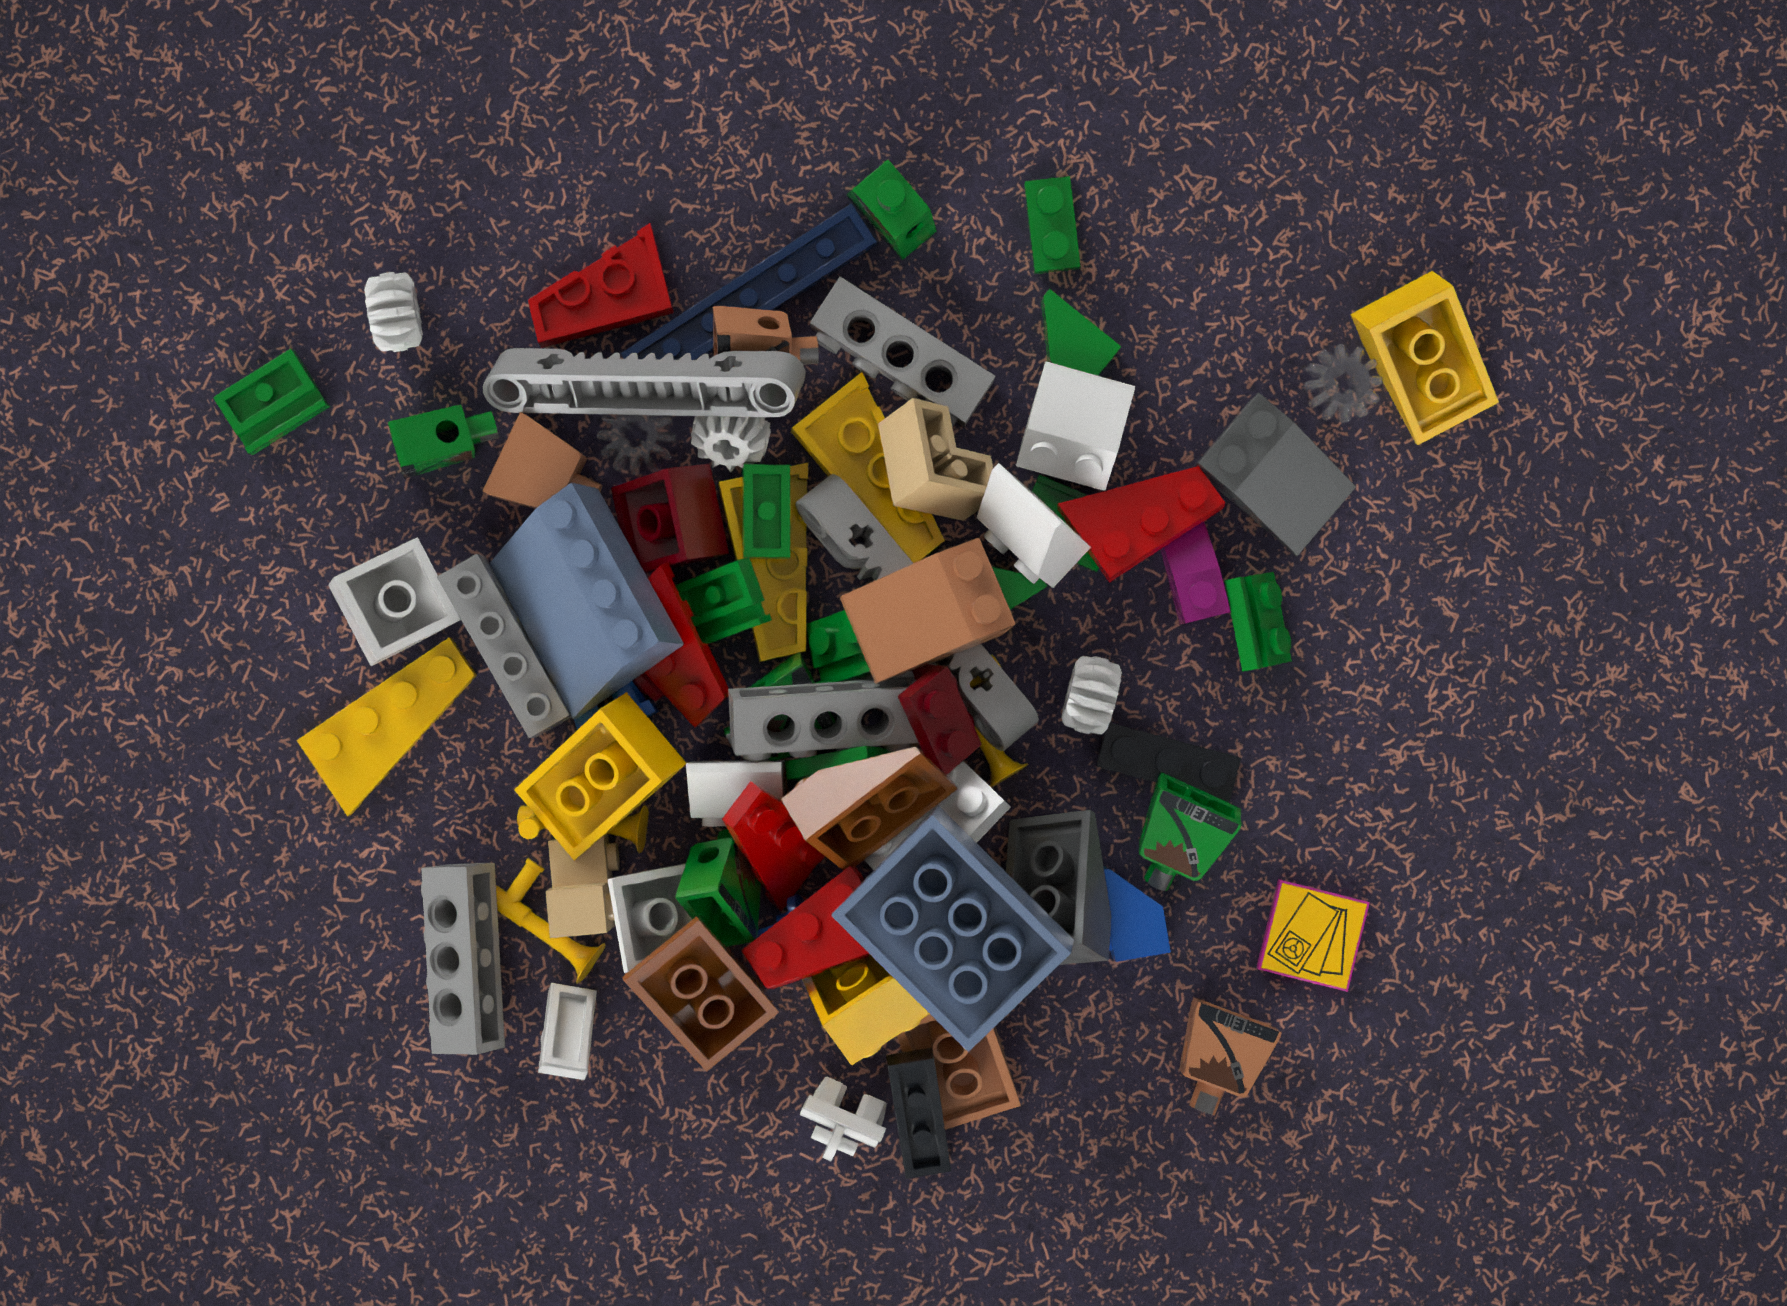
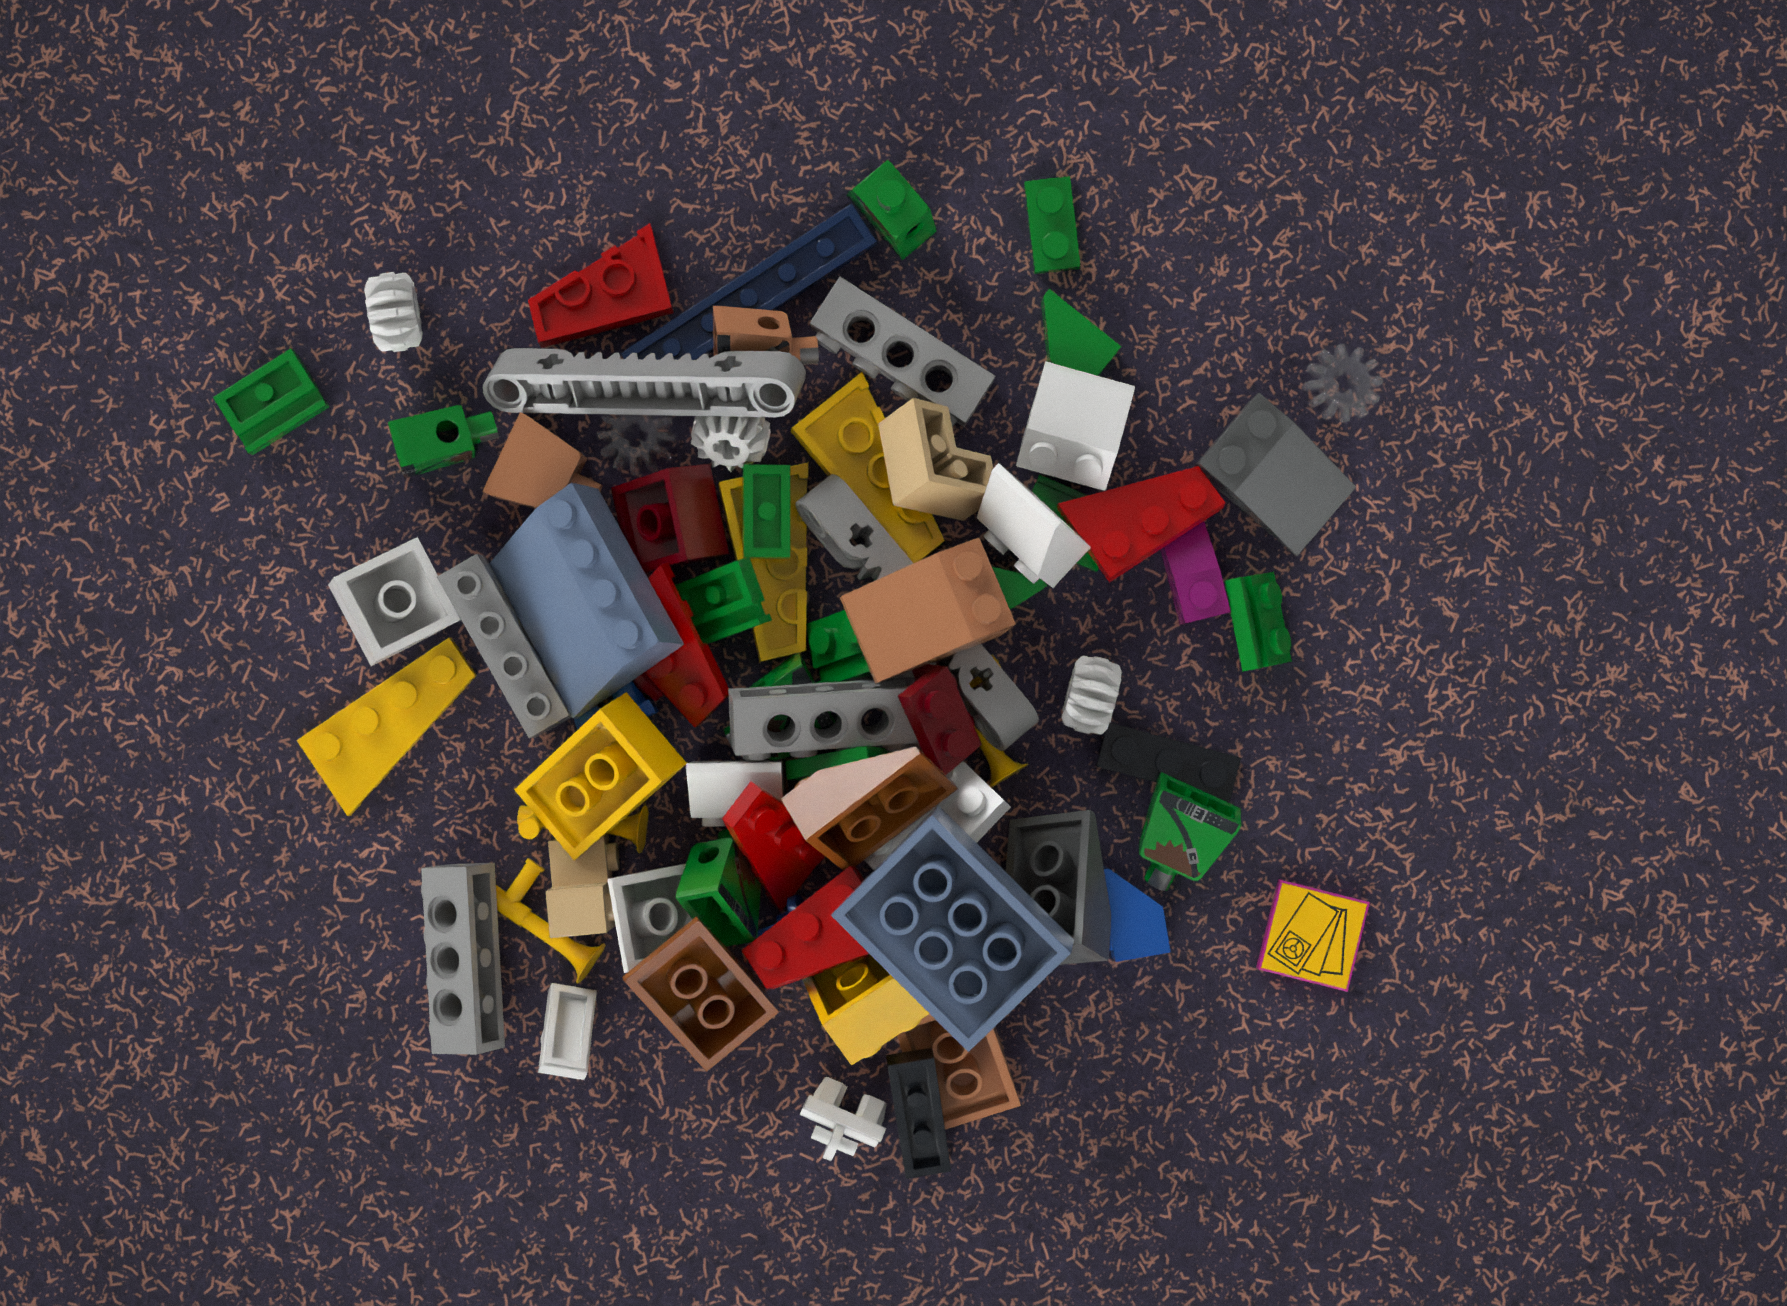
torso [1179,997,1282,1115] -> none
yellow slope [1350,271,1499,445] -> none

